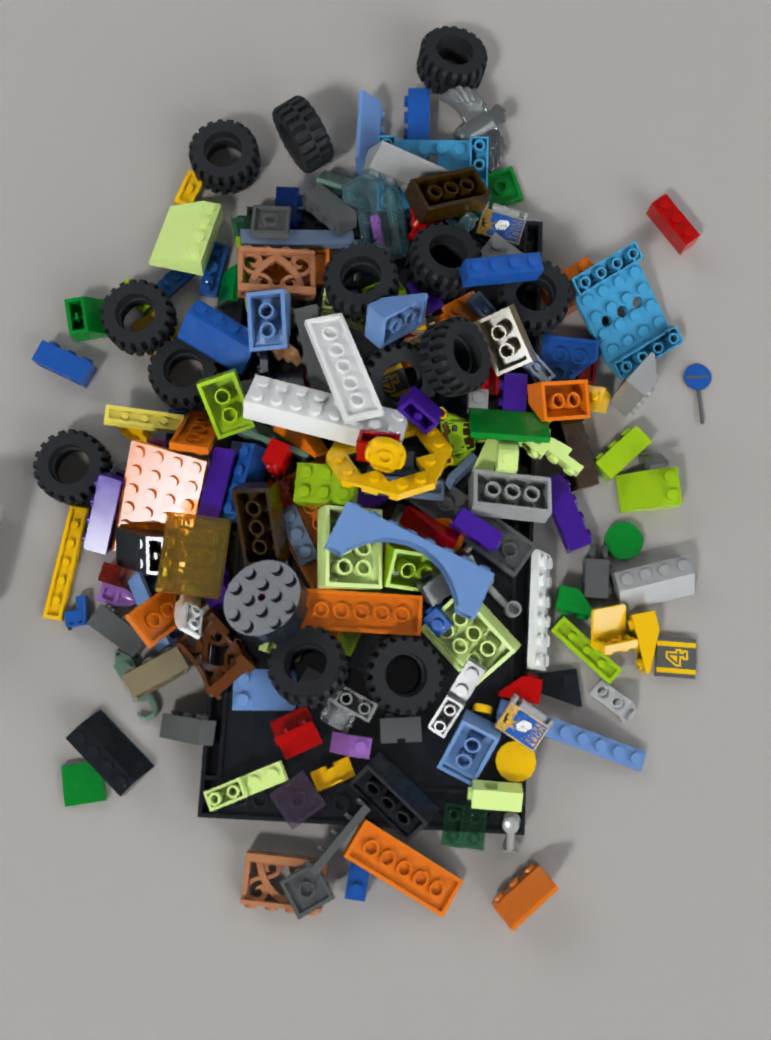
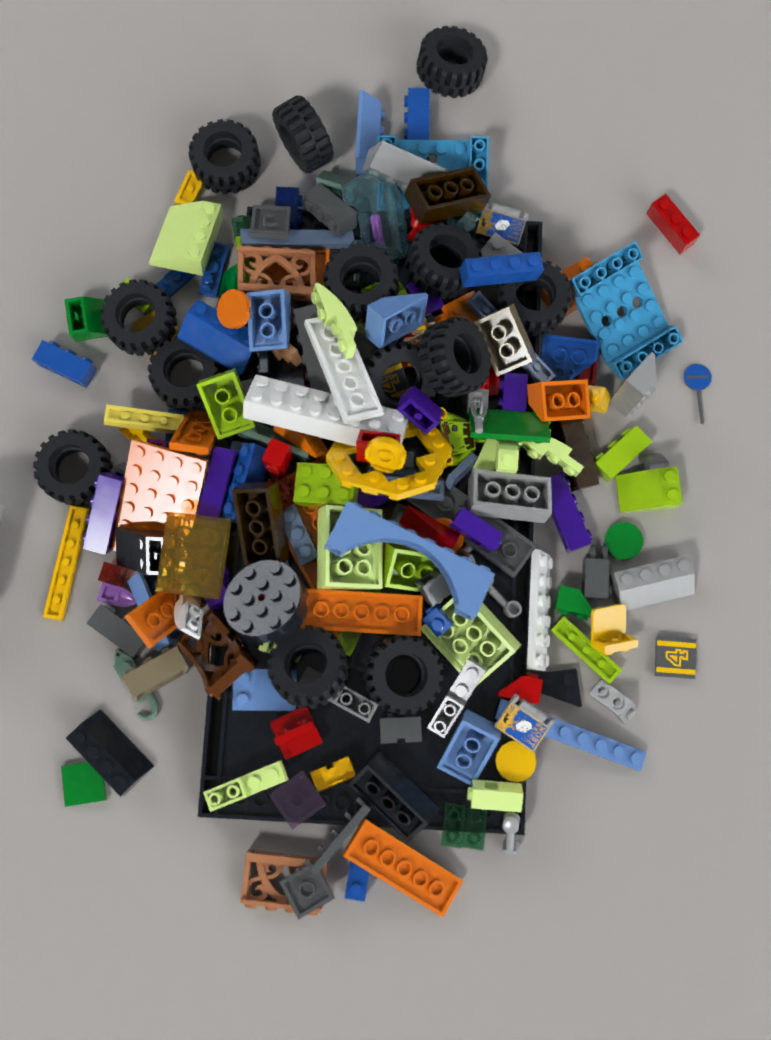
blue piece [64,595,90,630] -> none
dark grey brick [159,710,217,746] -> none
clear bracket [320,702,356,734] -> none
medium lavender slope [329,731,372,759] -> none
dark grey animal [440,86,507,173] -> none
yellow tile [472,703,493,715] -> none
green tile [488,167,523,210] -> none
orange slope [492,862,559,932] -> none
yellow slope [626,610,660,674] -> none
none -> orange tile [217,289,251,329]
none -> yellowish green slope [311,283,357,359]
none -> light grey piece [470,397,487,434]

